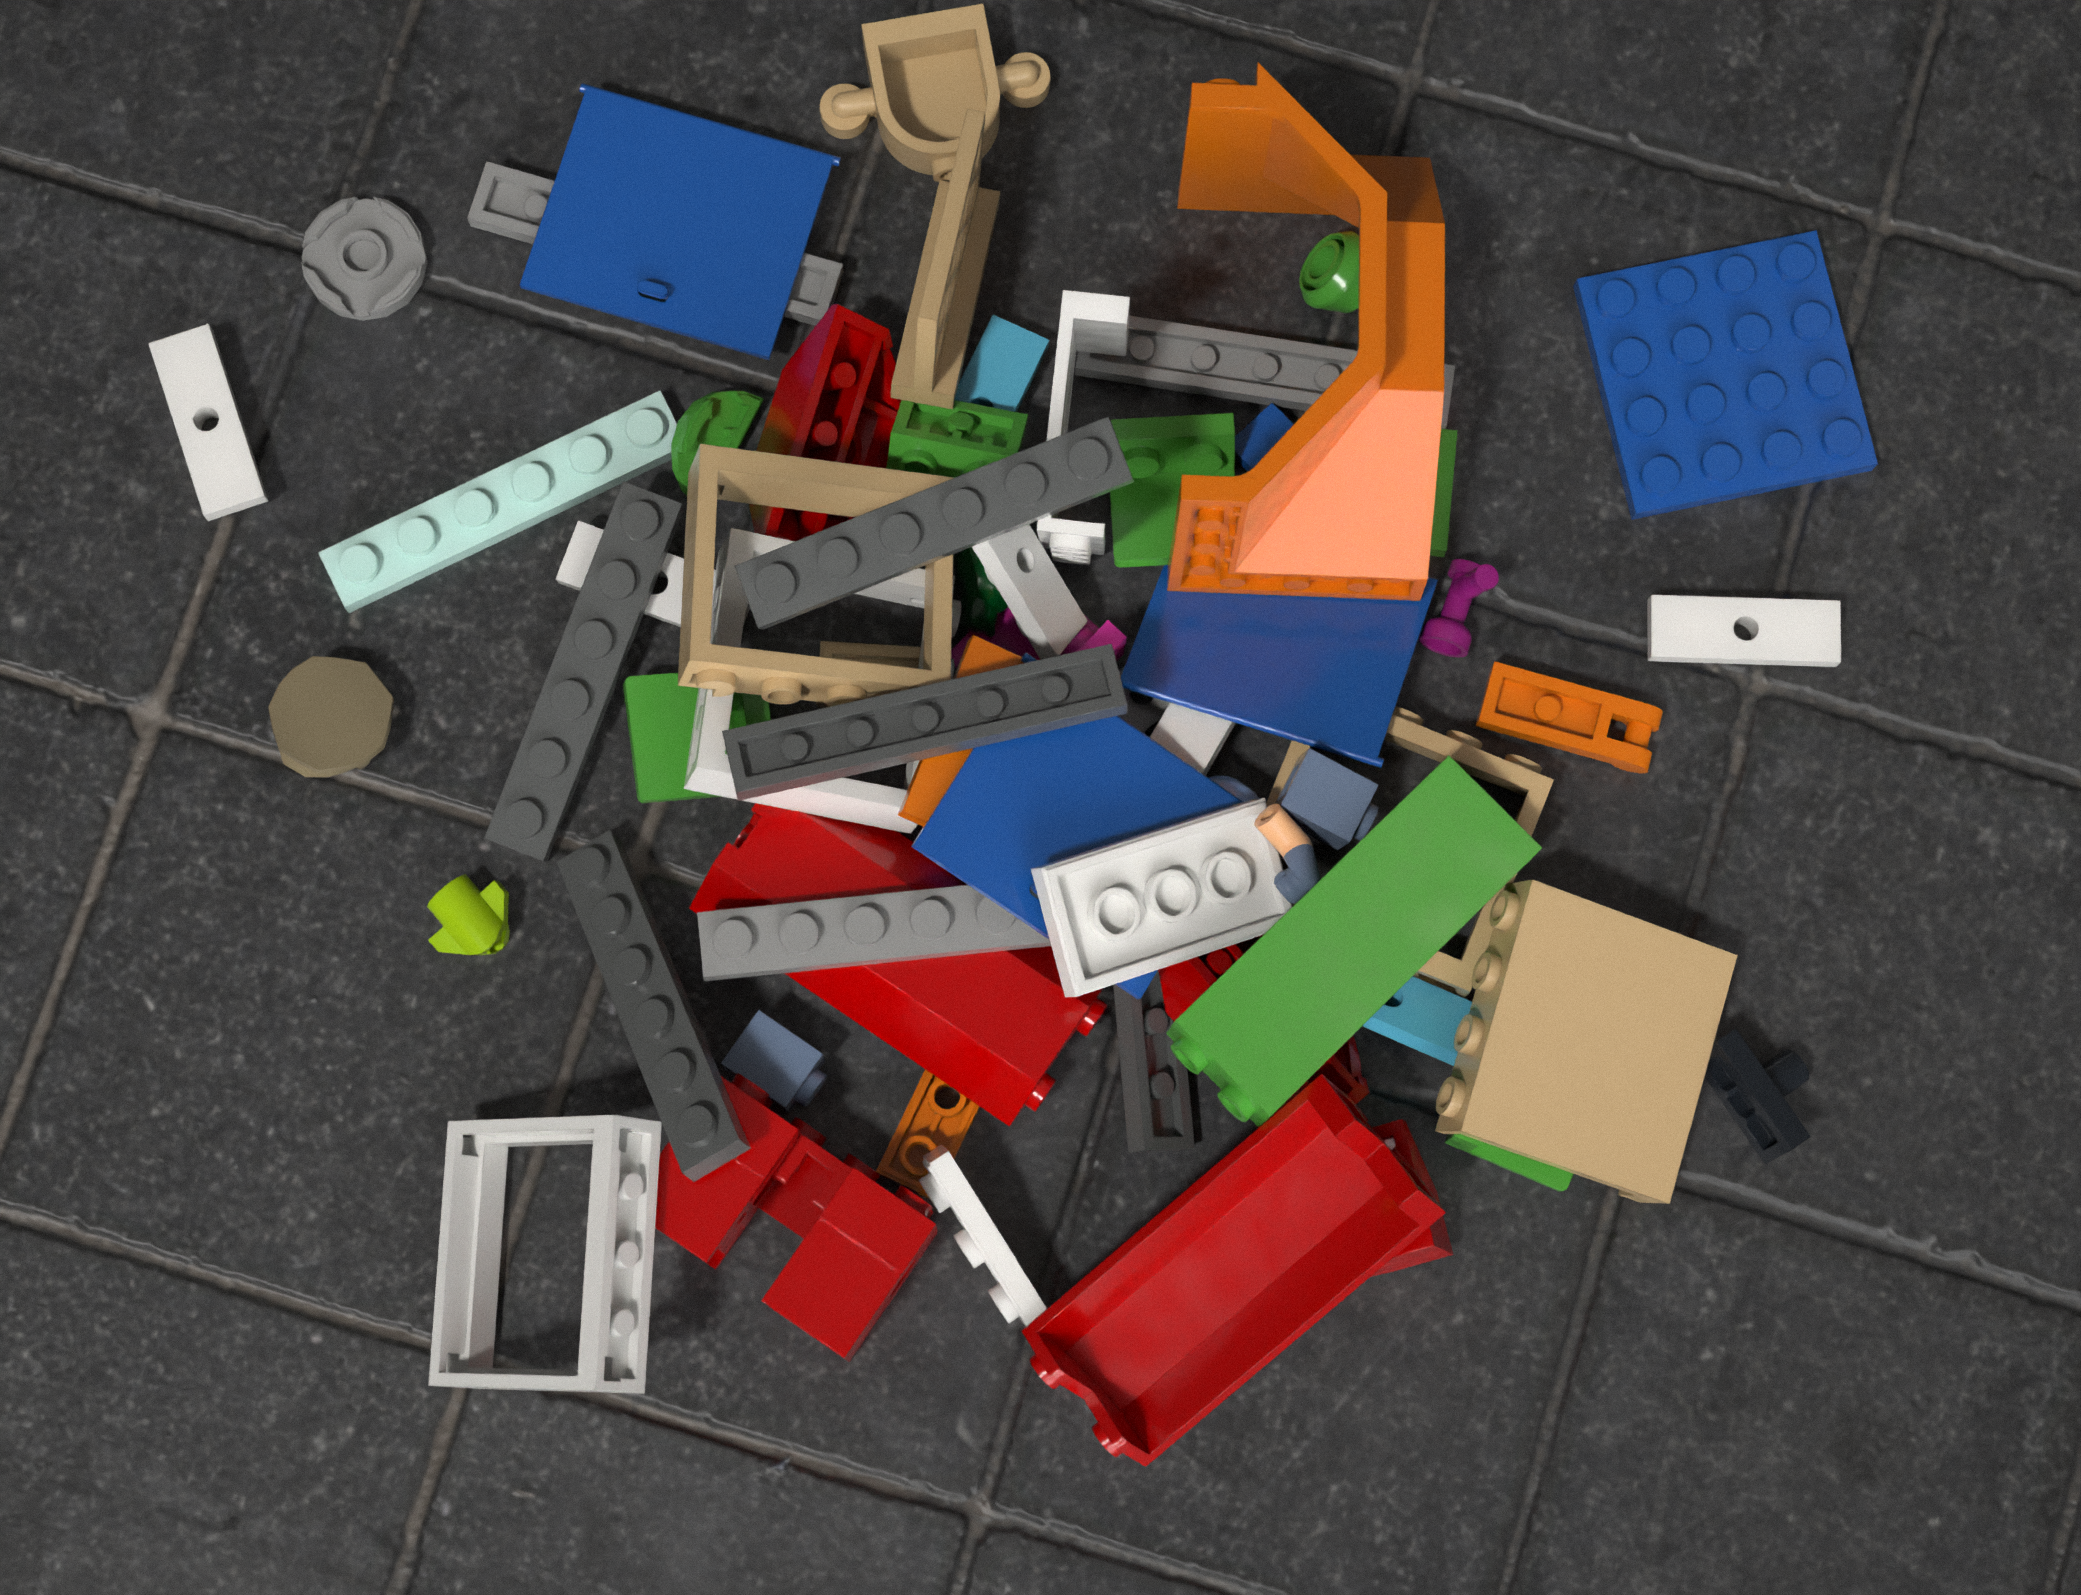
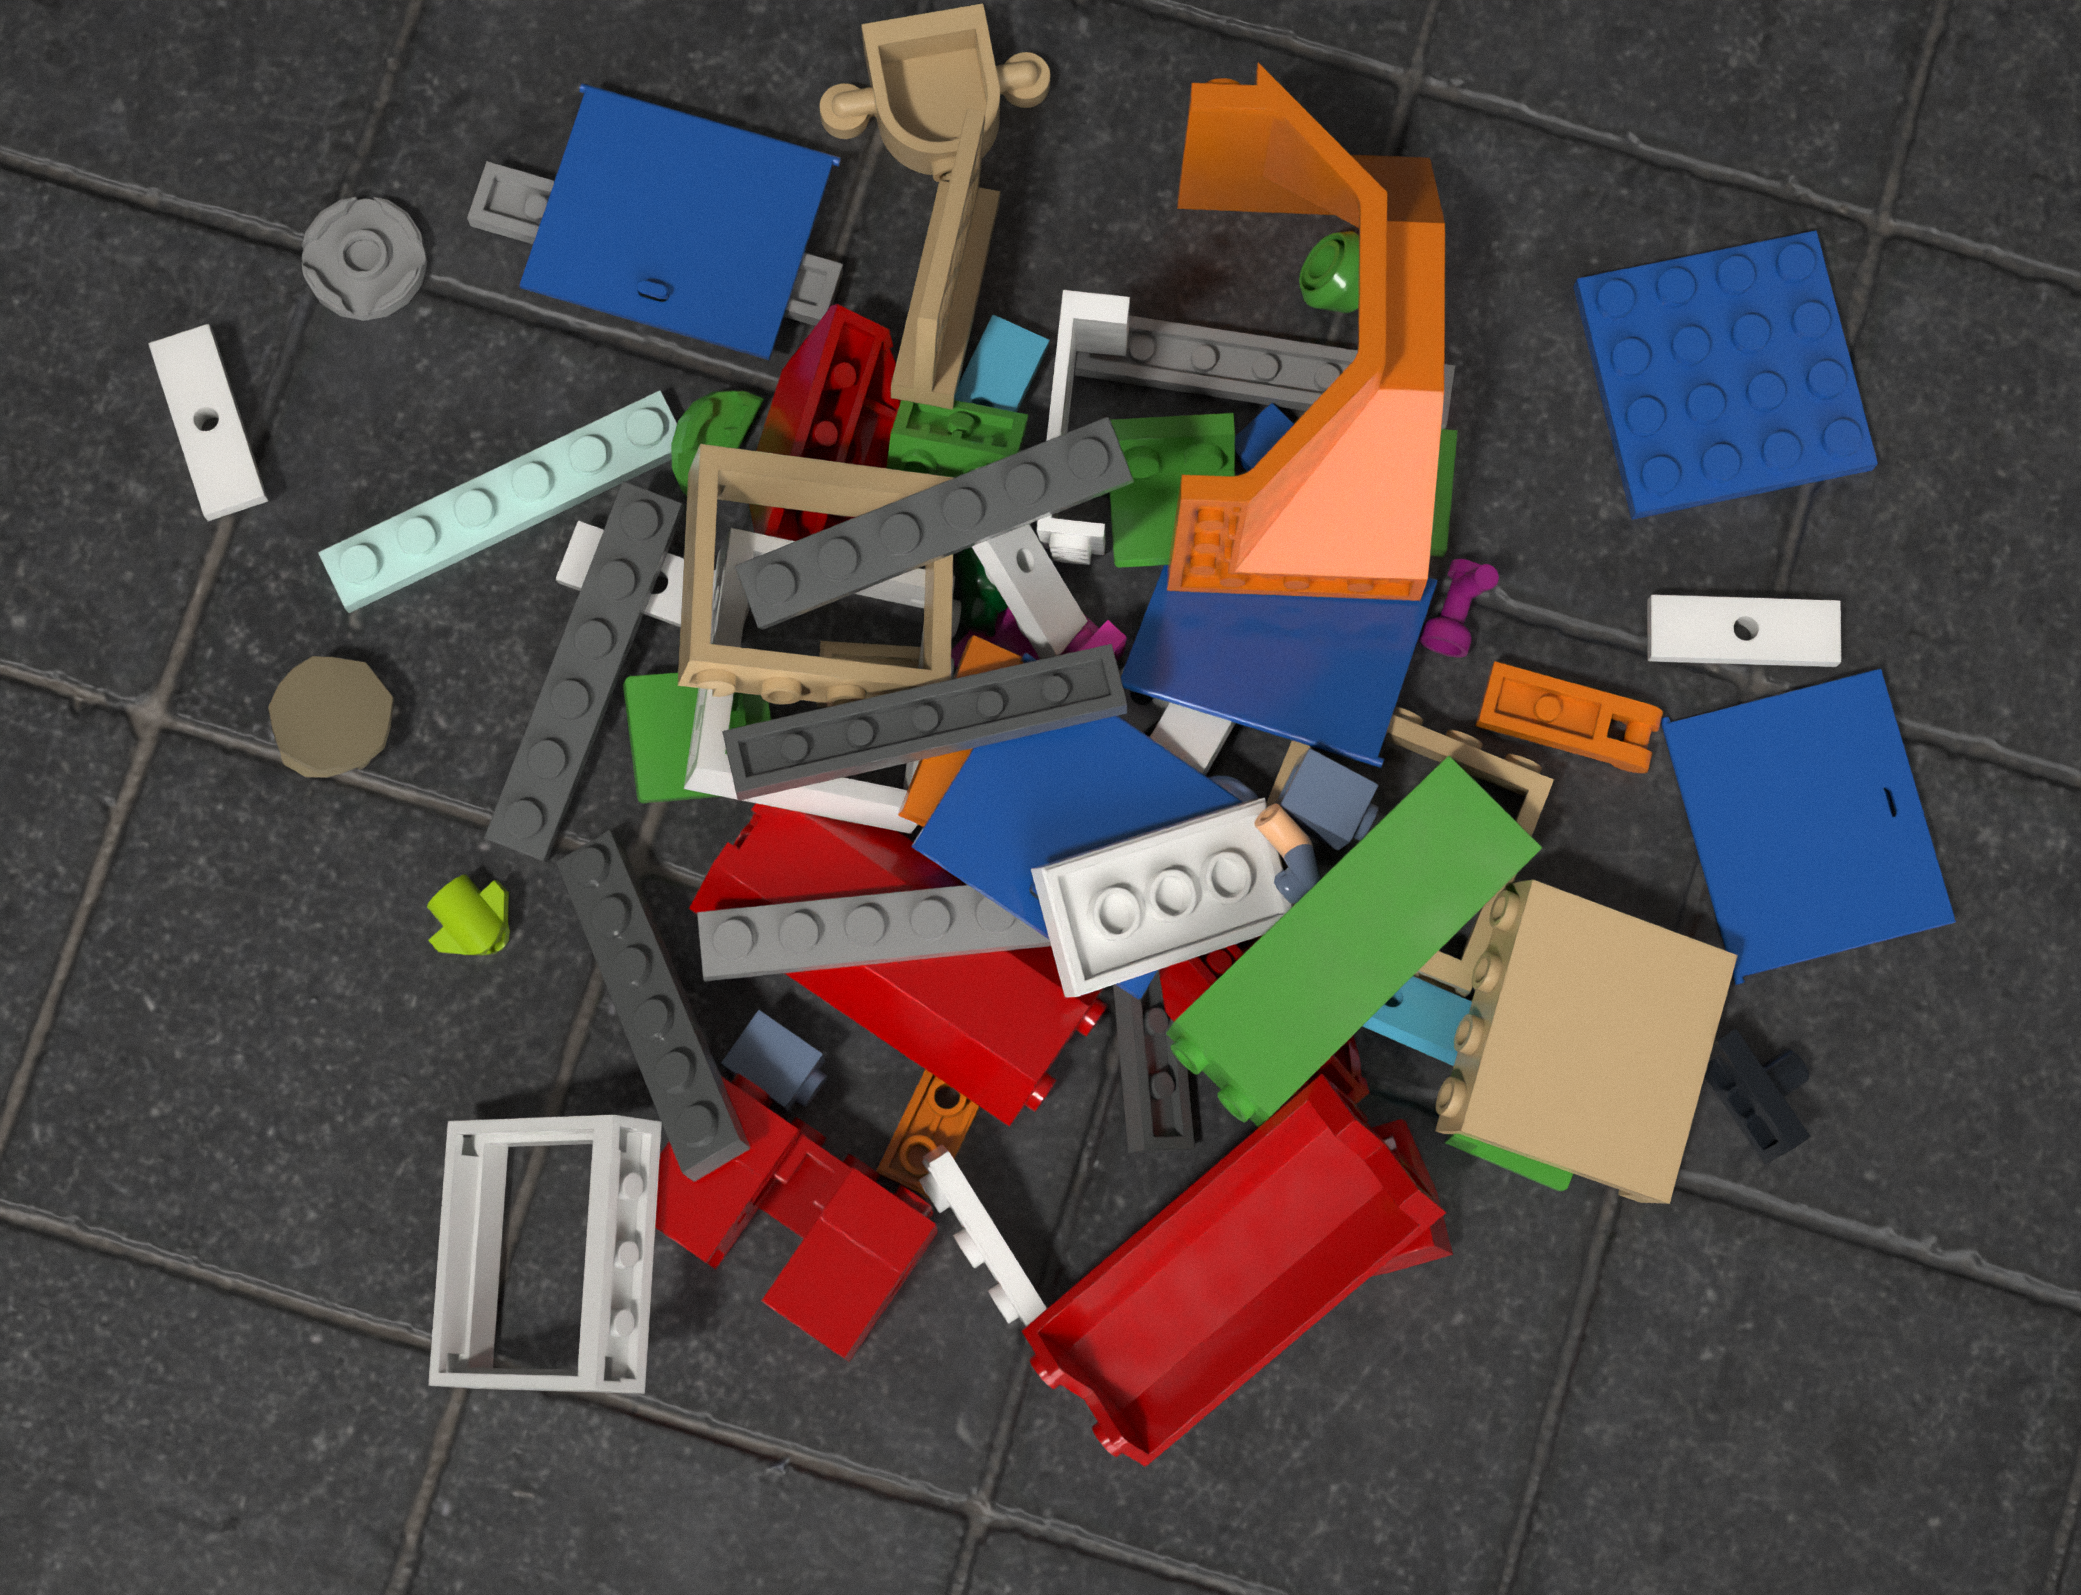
none -> blue piece [1661,669,1956,985]

